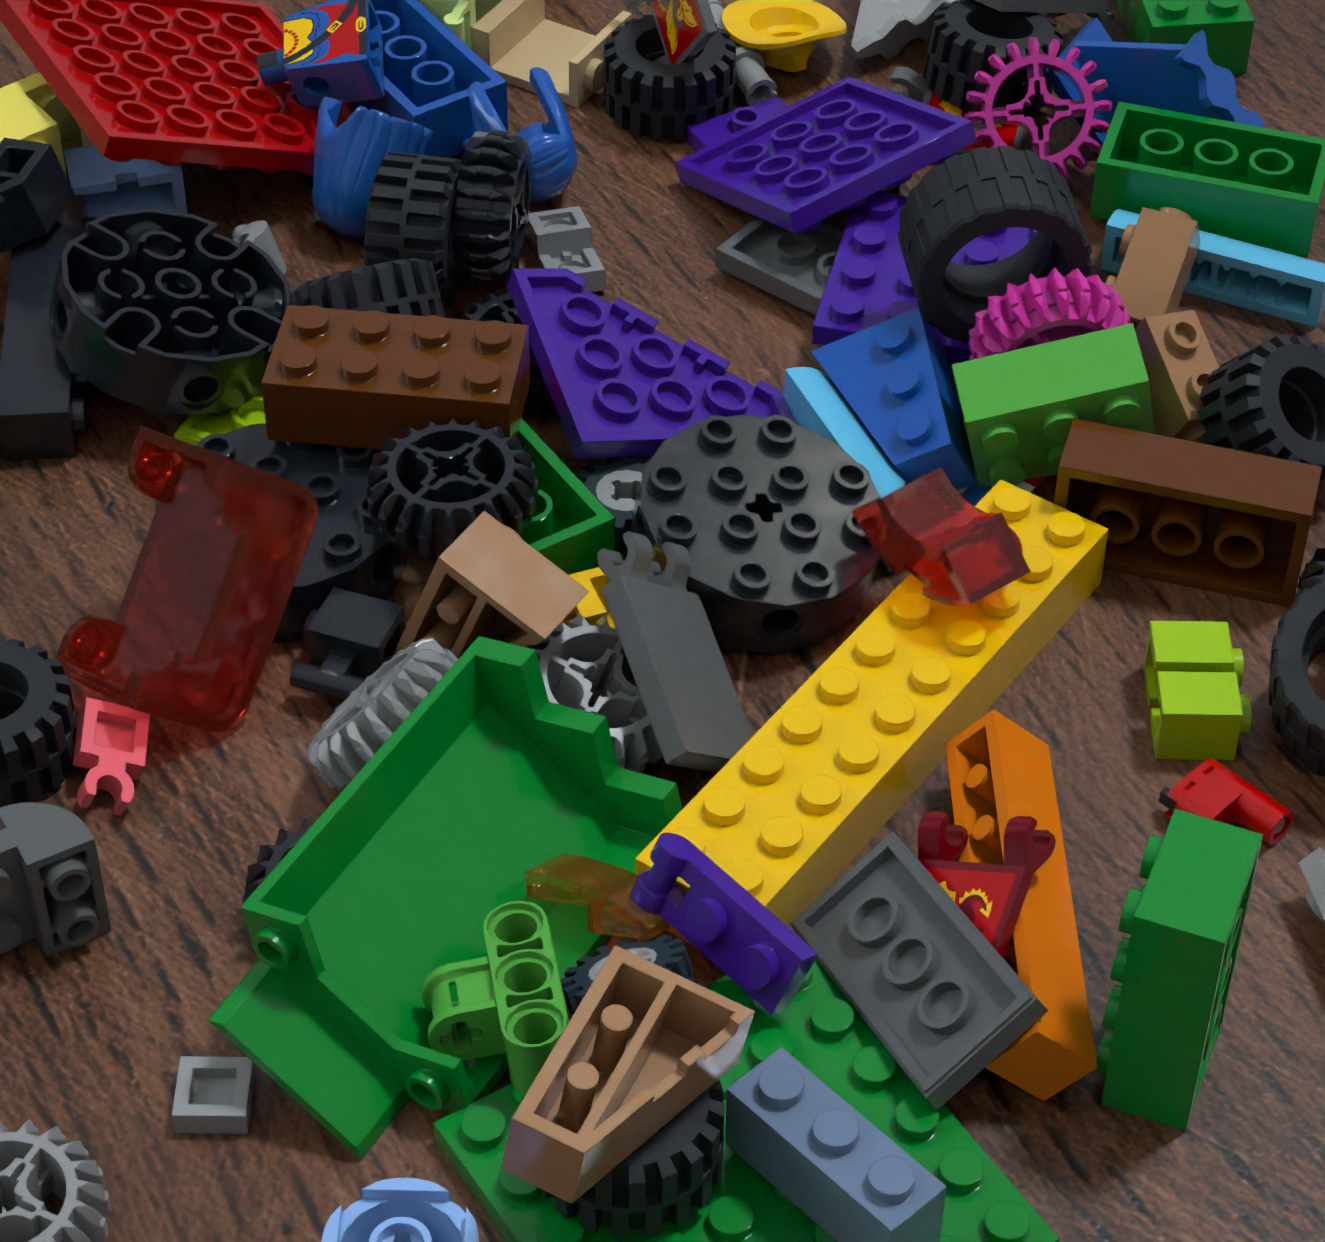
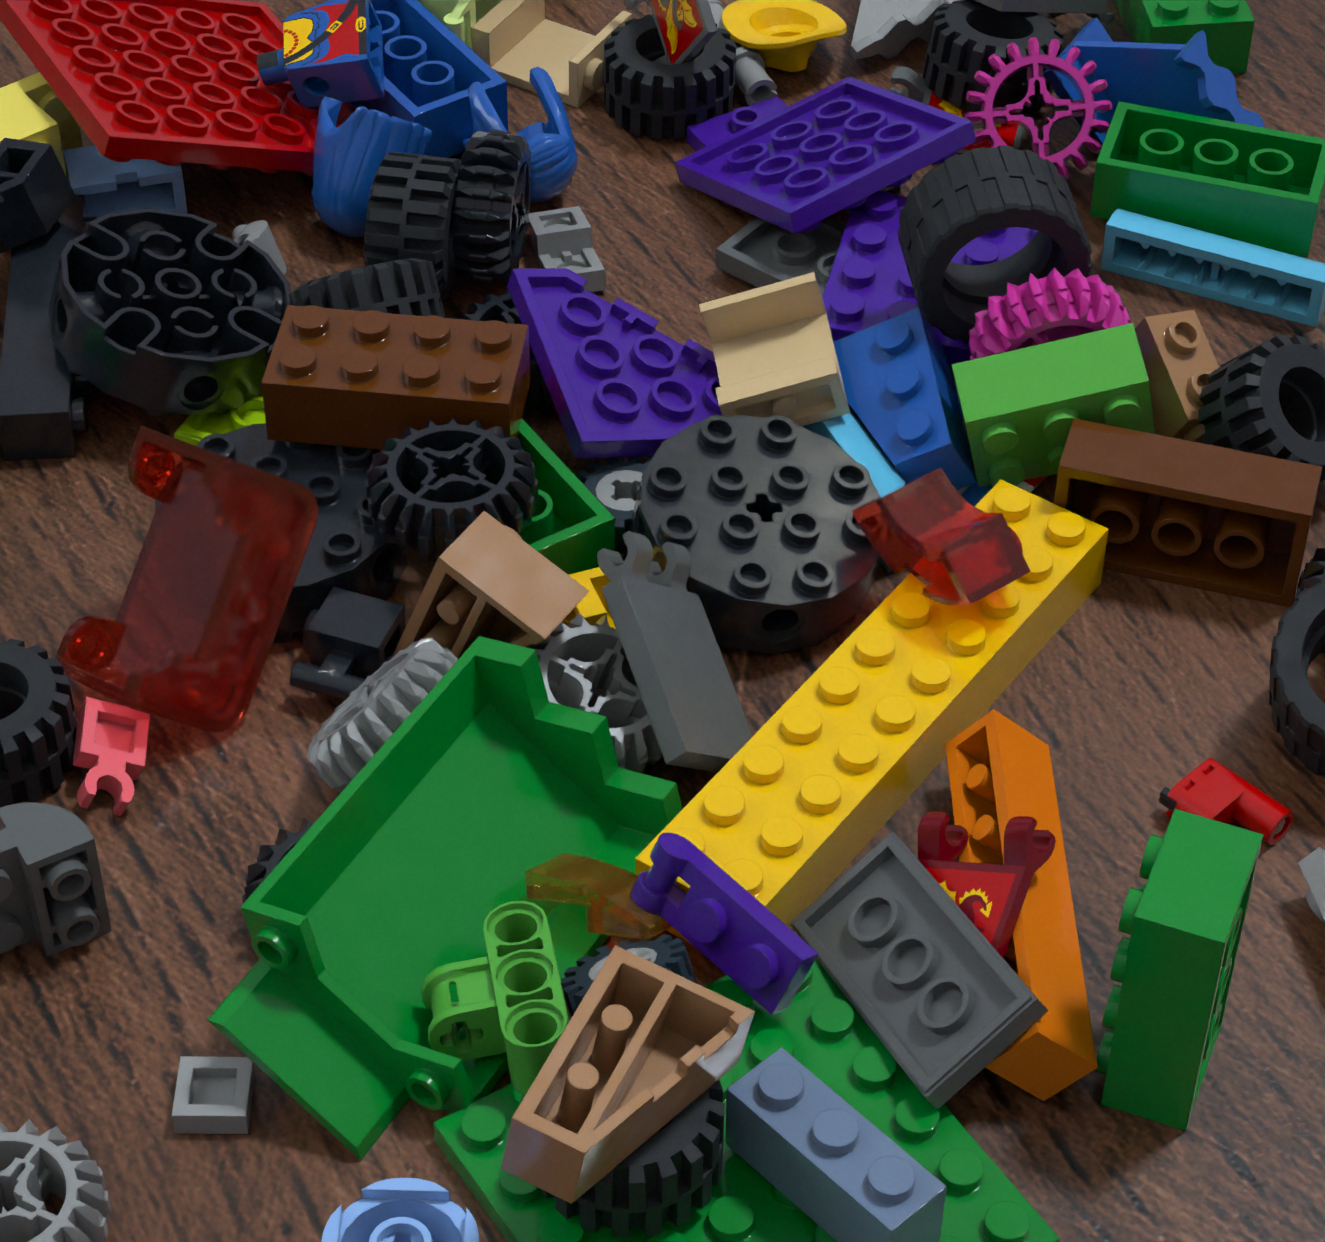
medium nougat brick [1105,207,1201,328] -> none
lime piece [1143,621,1252,761] -> none
none -> tan panel [699,272,850,427]

